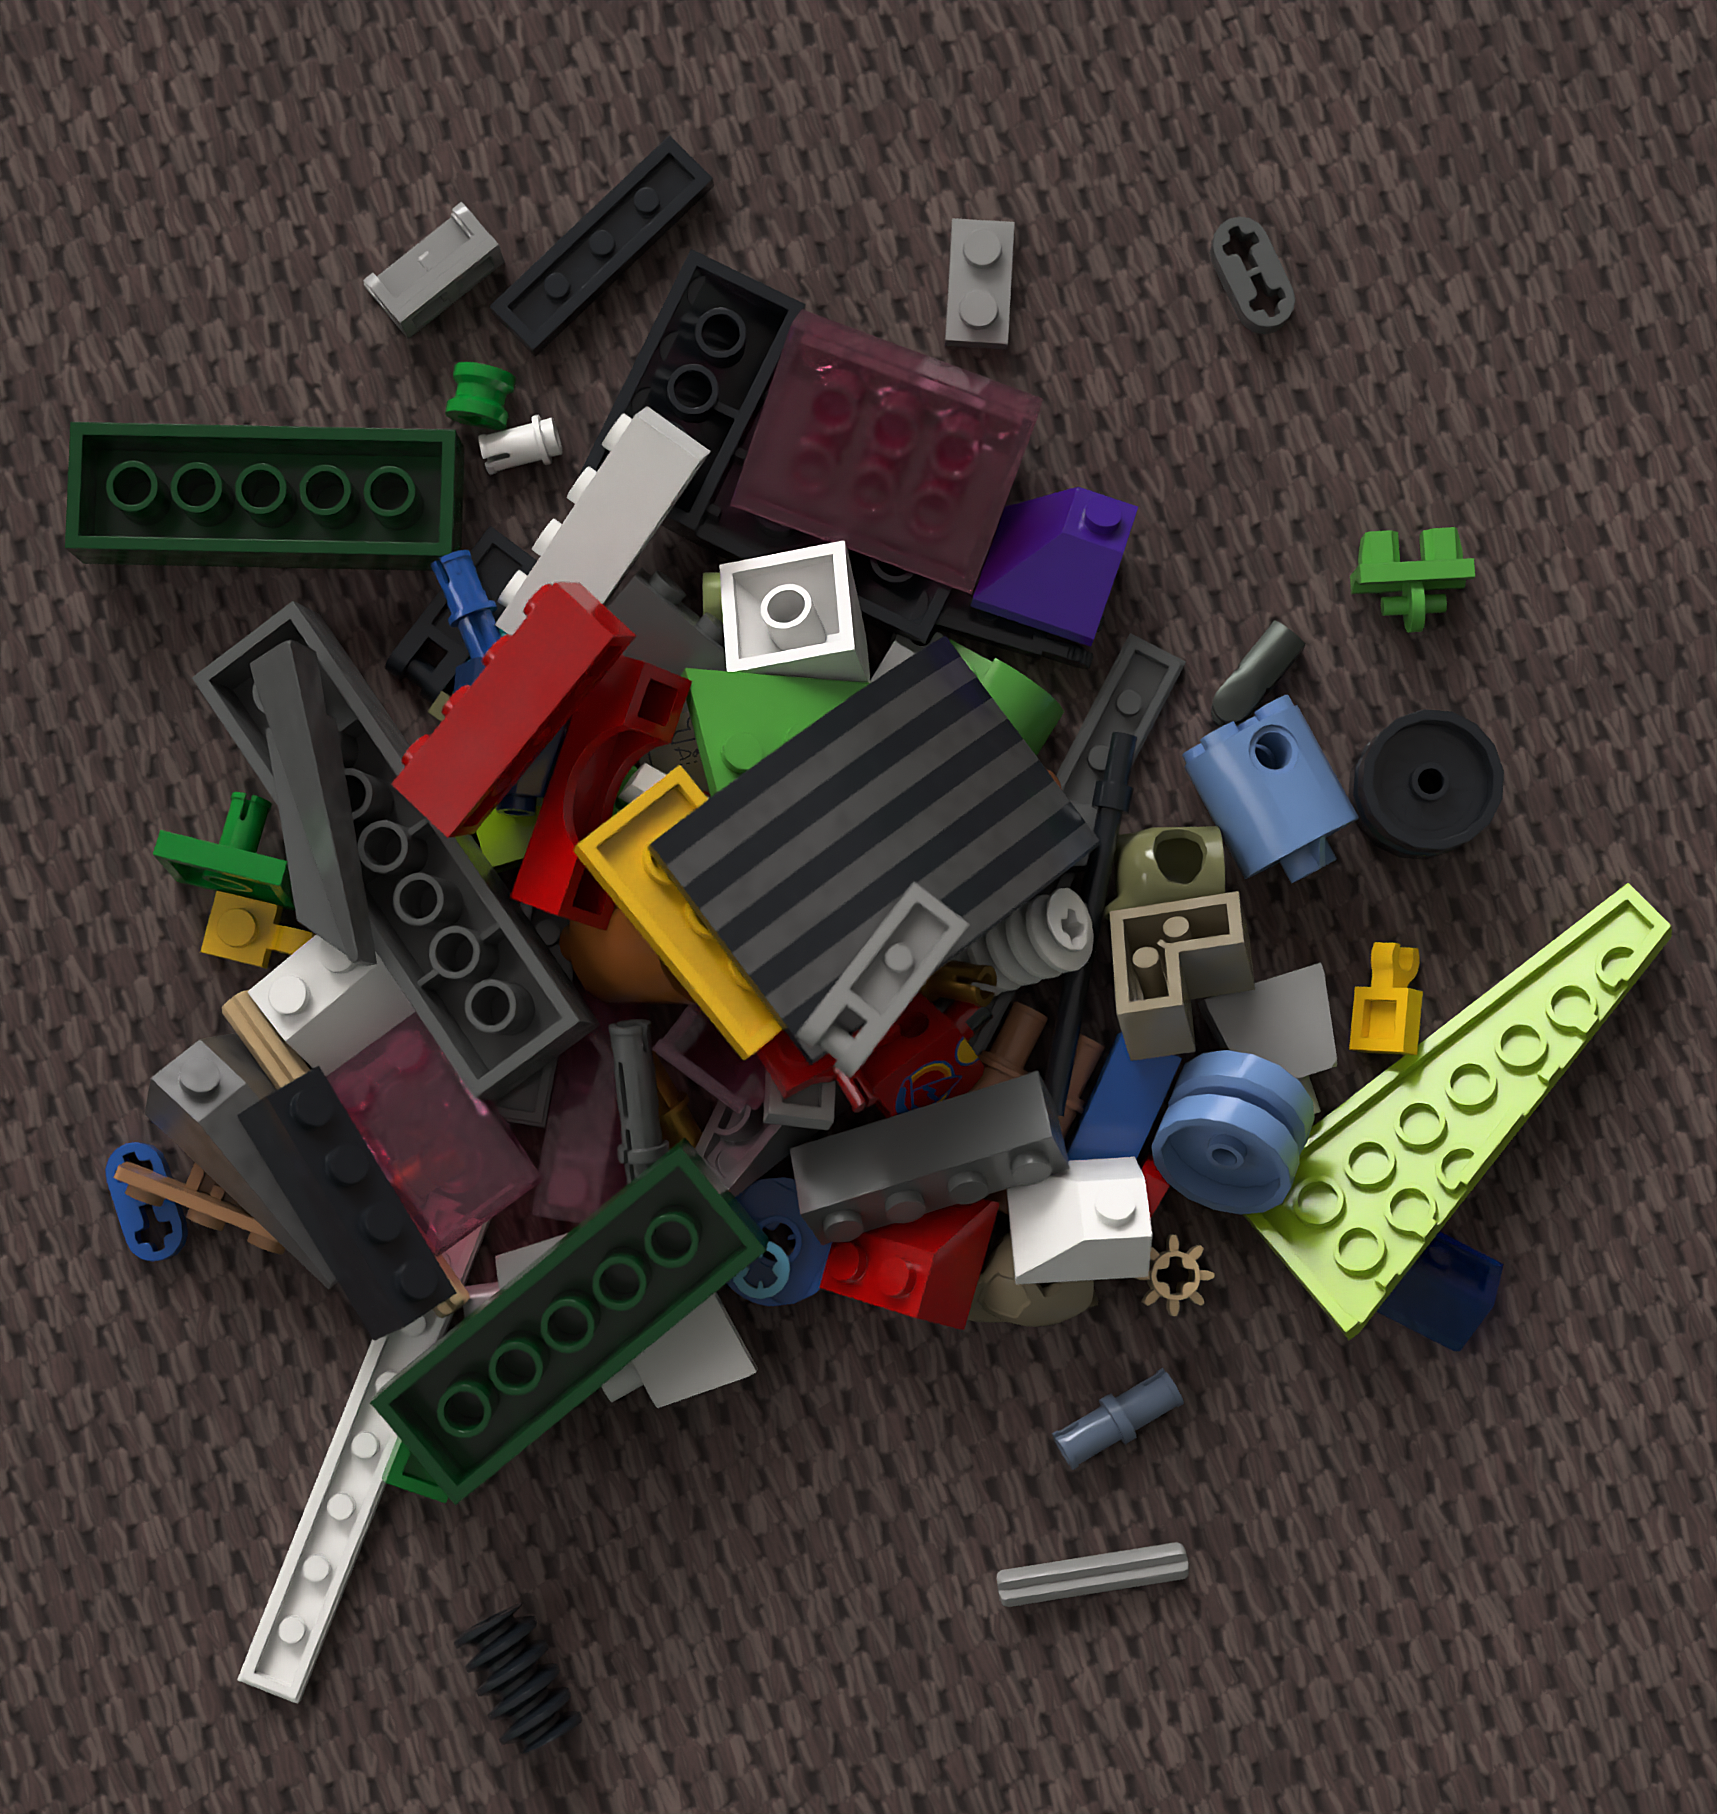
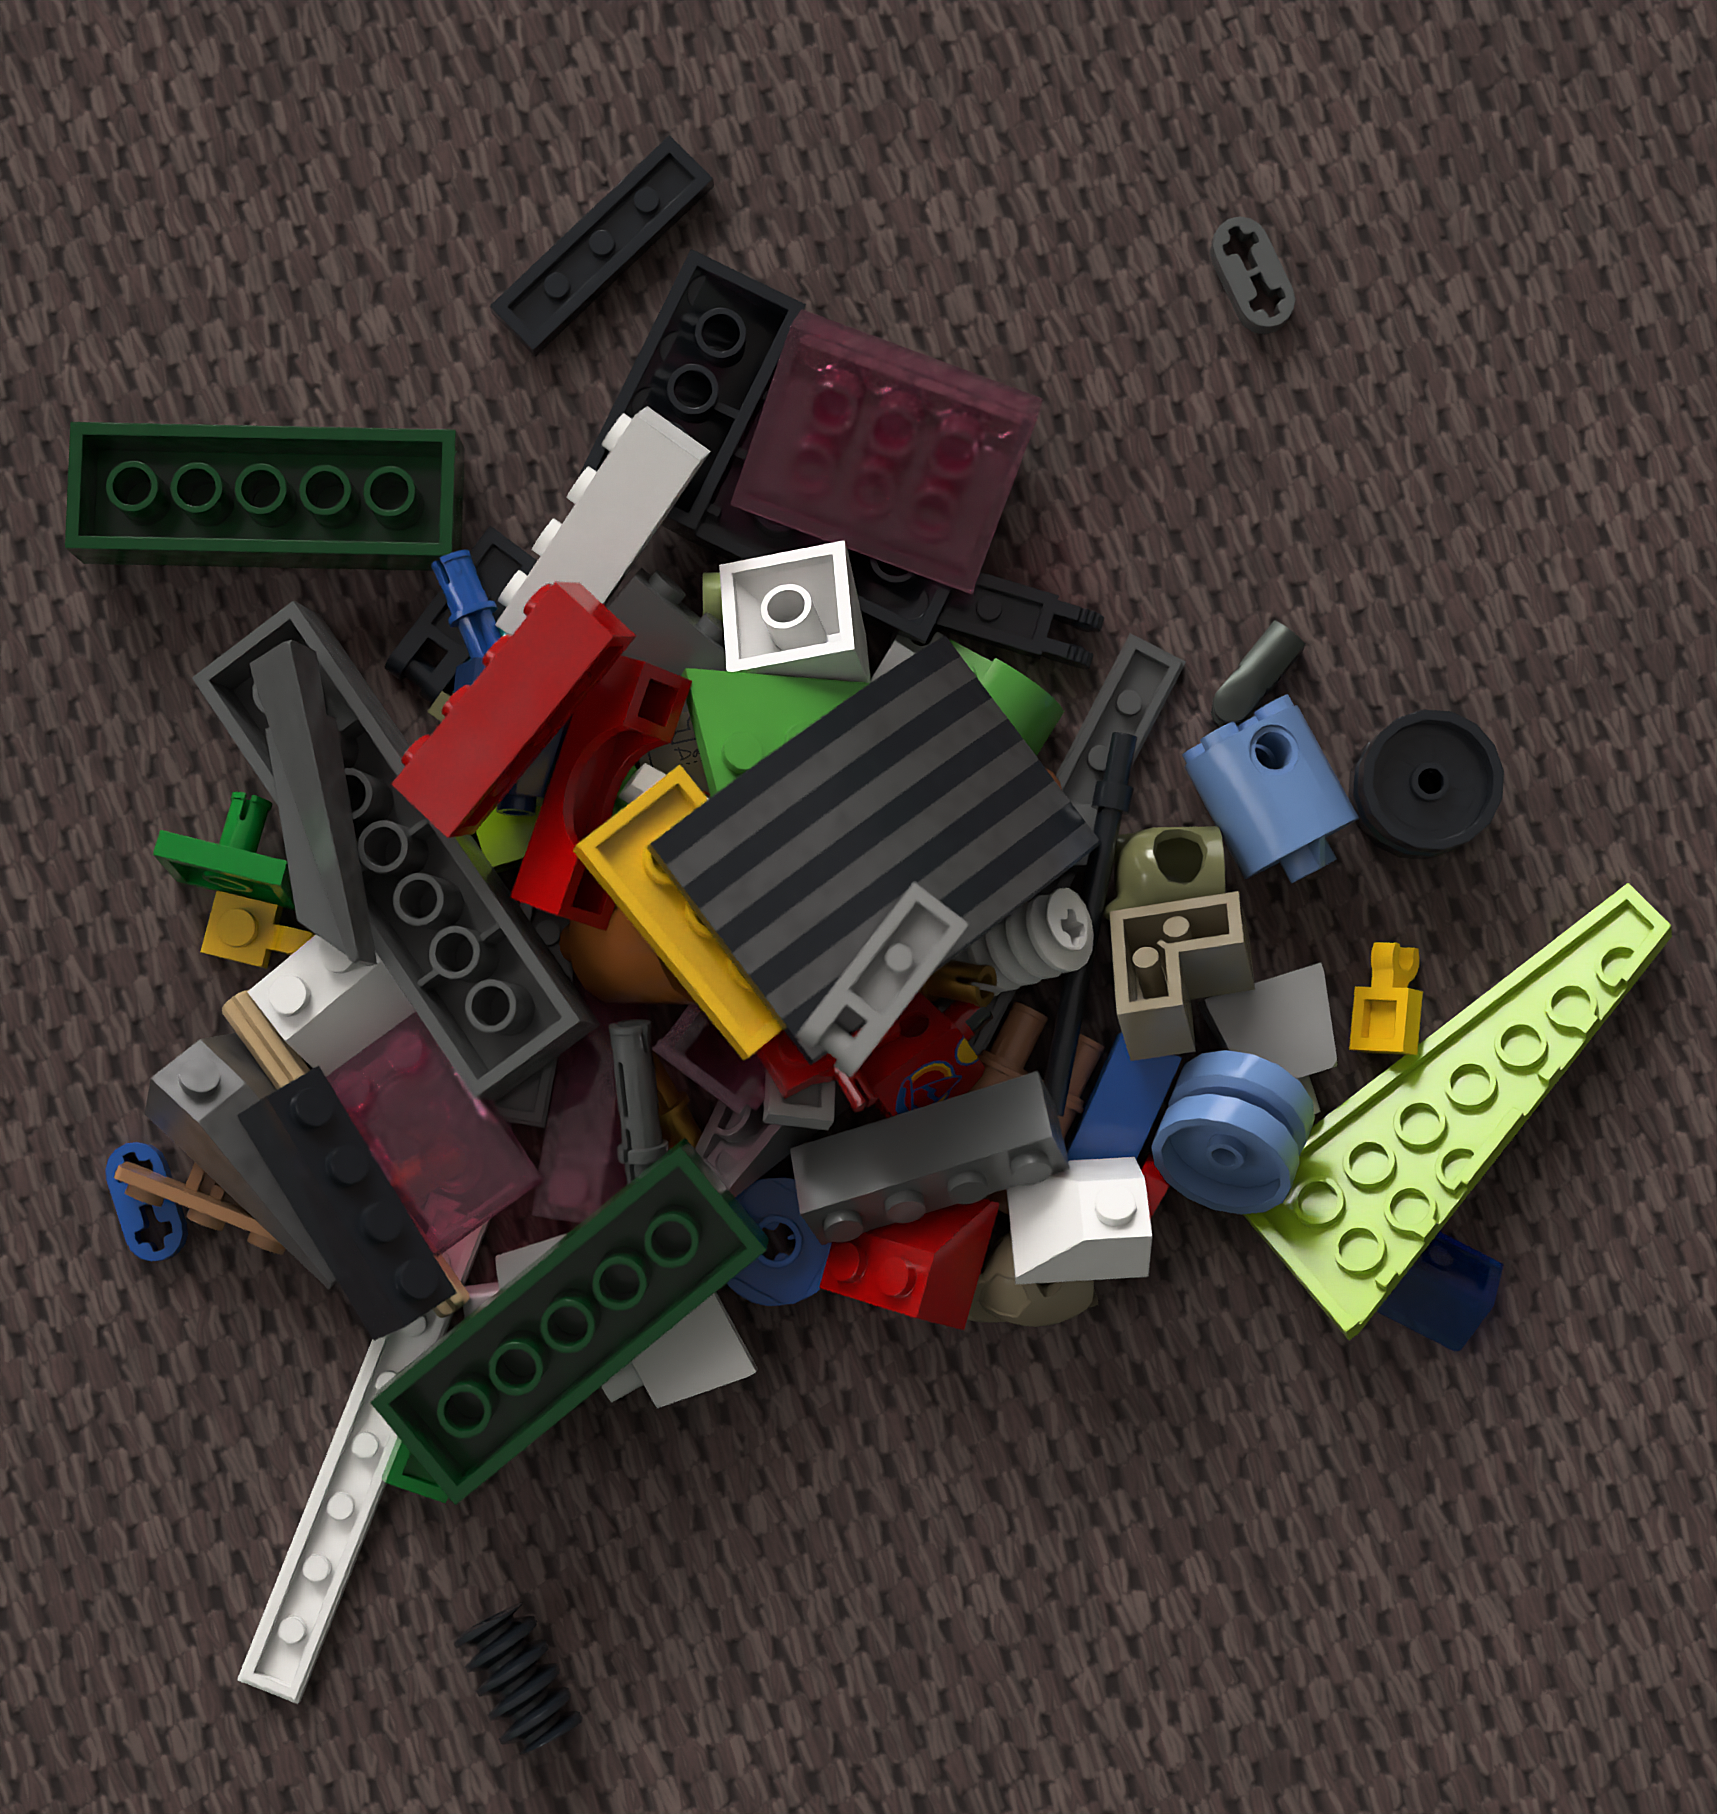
light grey hinge [363,202,505,339] -> none
green wheel [445,362,517,430] -> none
white pin [478,415,562,475] -> none
medium azure bush [733,1241,790,1299] -> none
light grey plate [945,218,1015,349] -> none
dark purple slope [970,487,1138,647] -> none
light grey axle [997,1542,1189,1607] -> none
sand blue pin [1052,1368,1184,1470] -> none
tan gear [1134,1235,1215,1316] -> none
bright green hips [1350,527,1475,632] -> none

